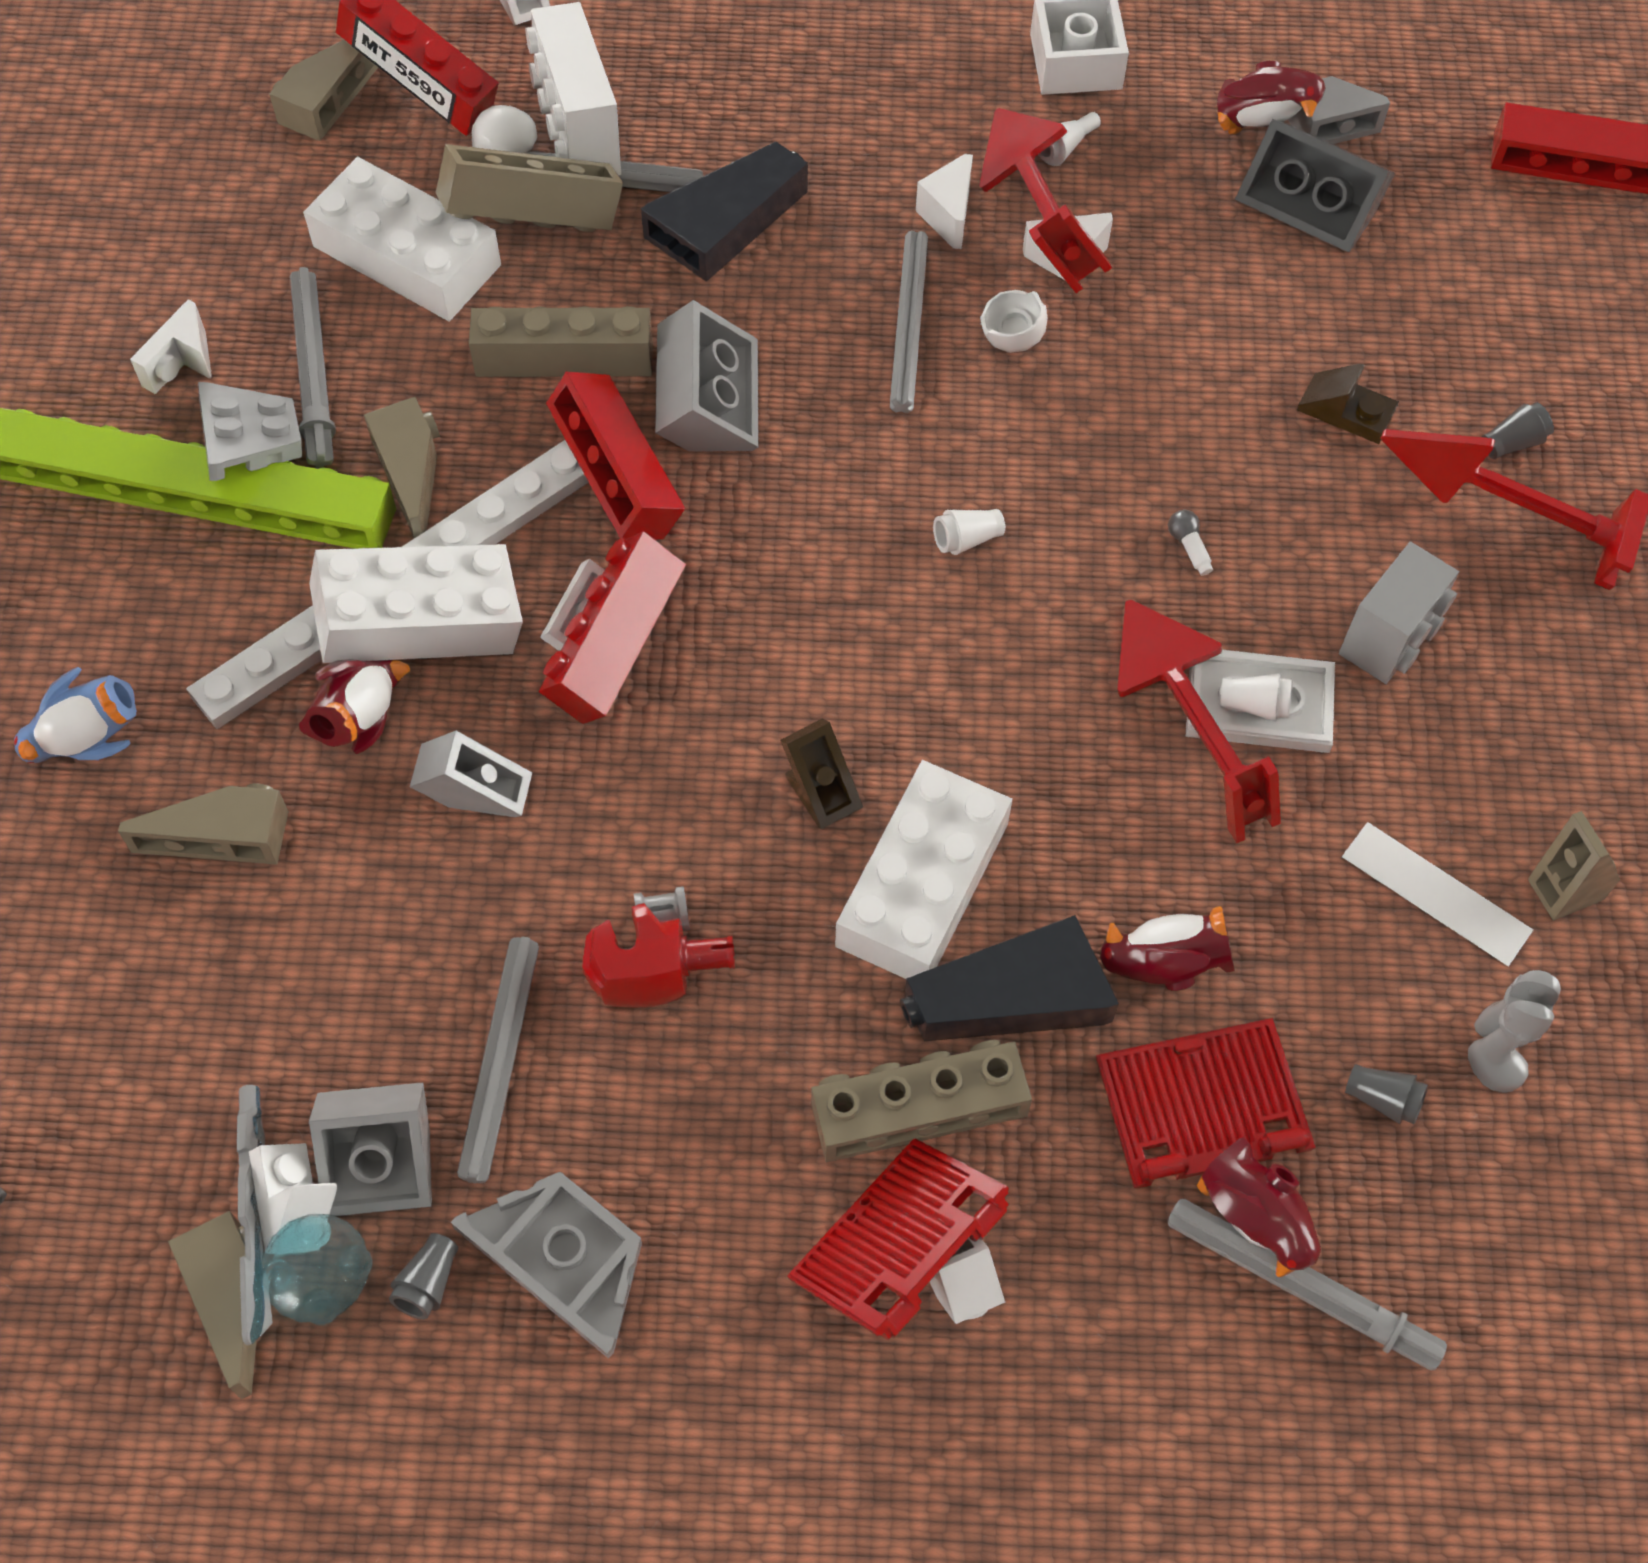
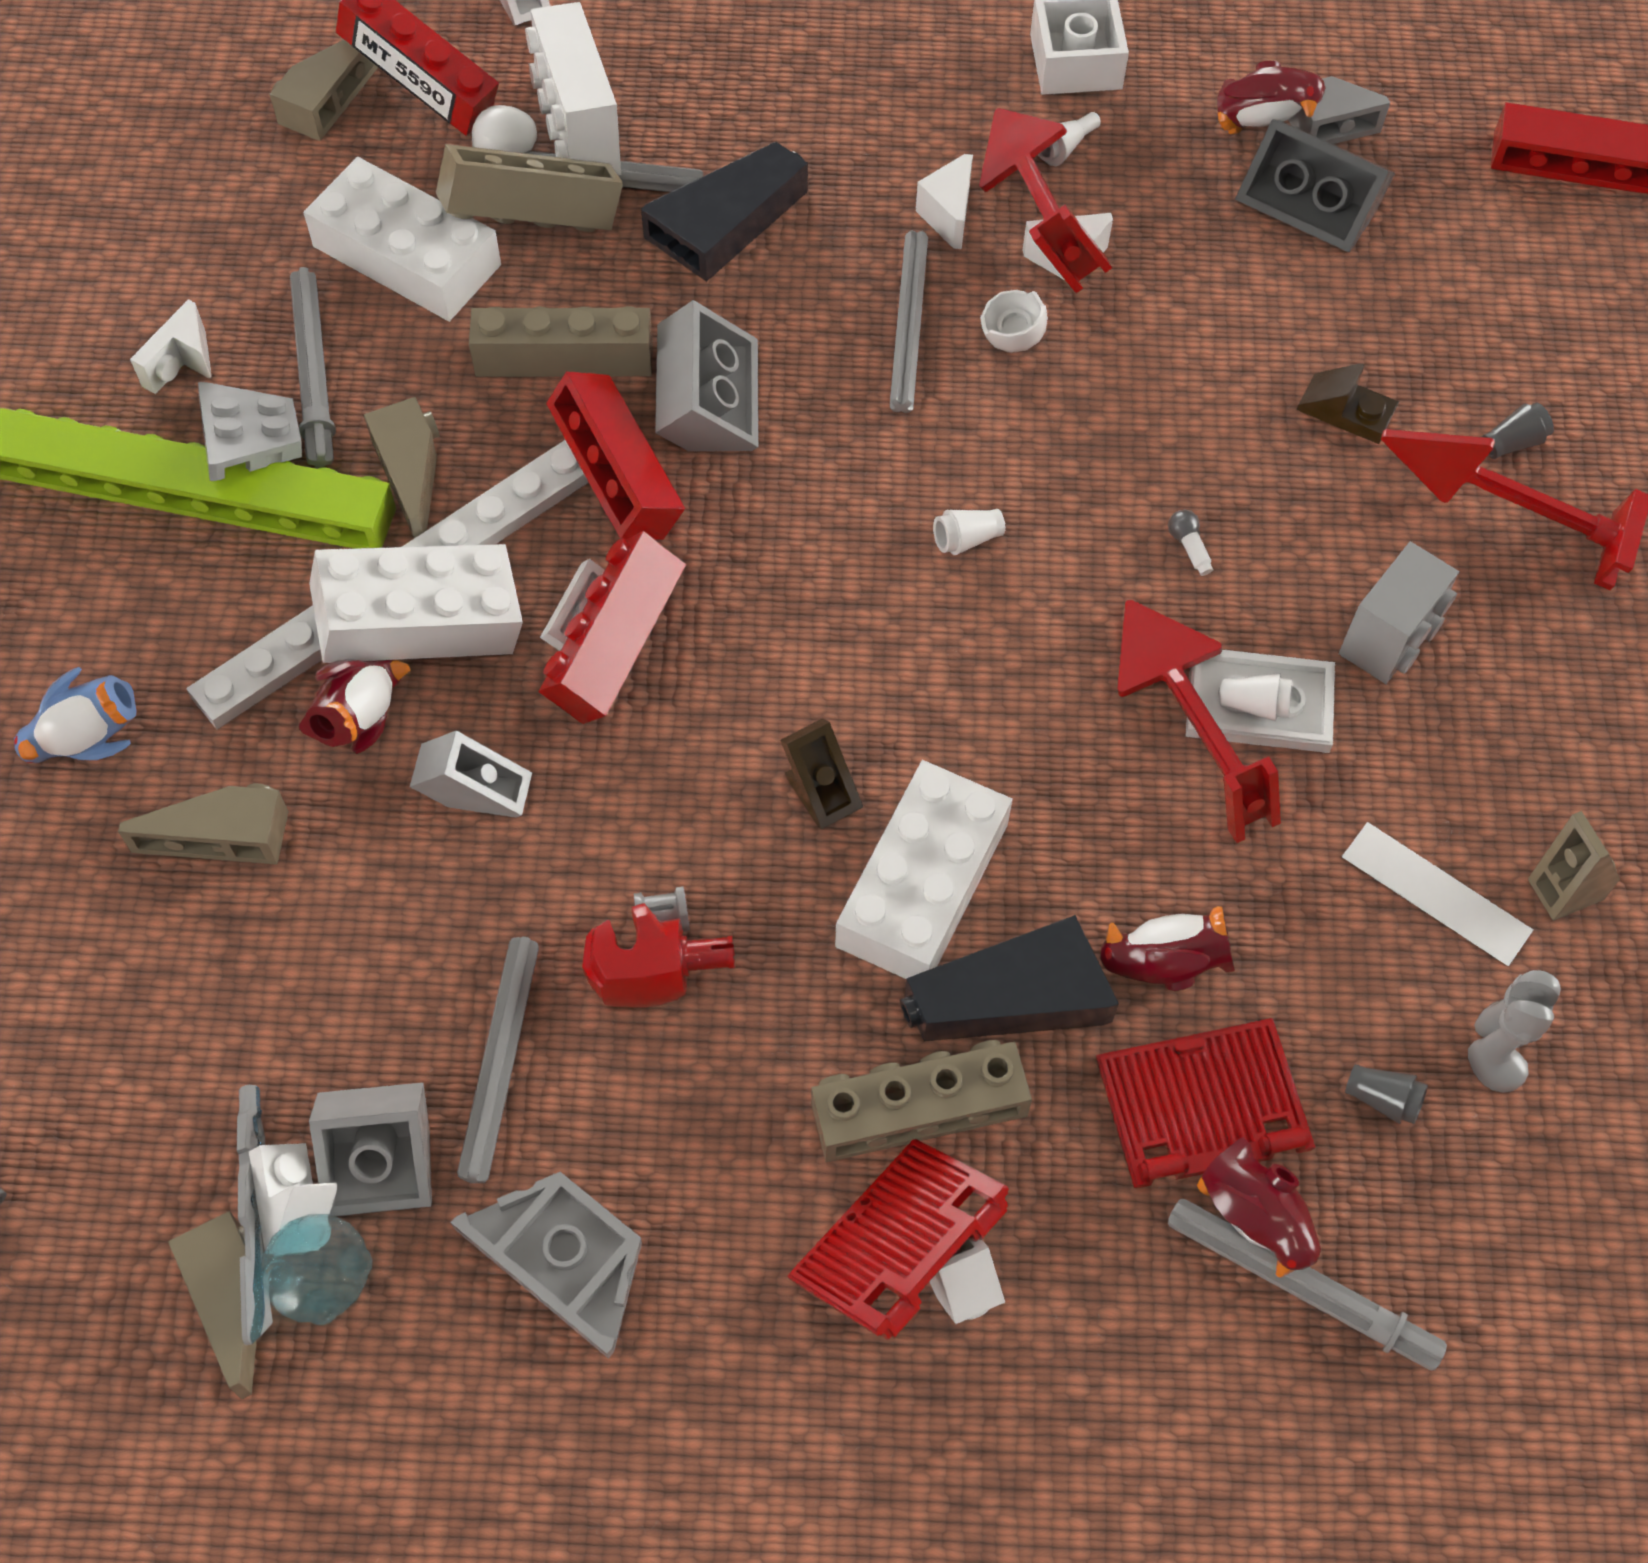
dark grey cone [389,1233,459,1320] -> none

